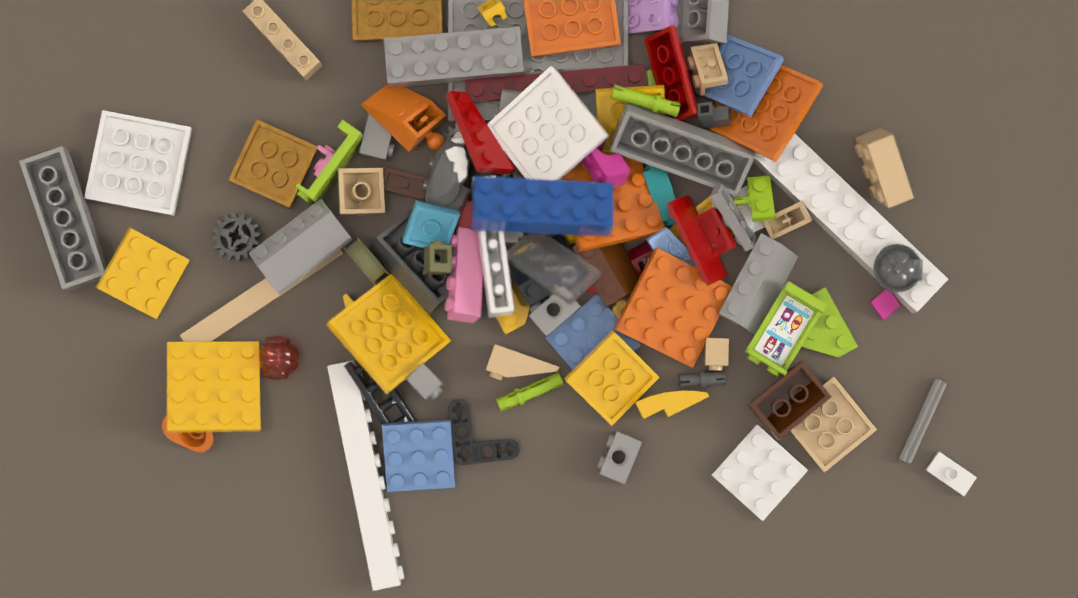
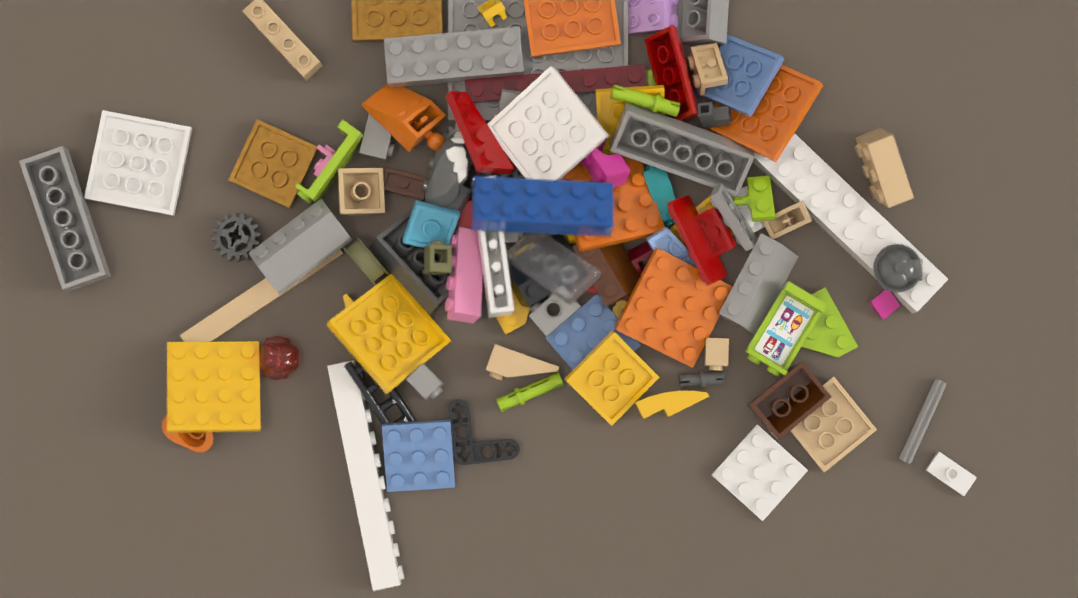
yellow plate [96,227,190,319] -> none
light grey brick [597,431,642,484] -> none

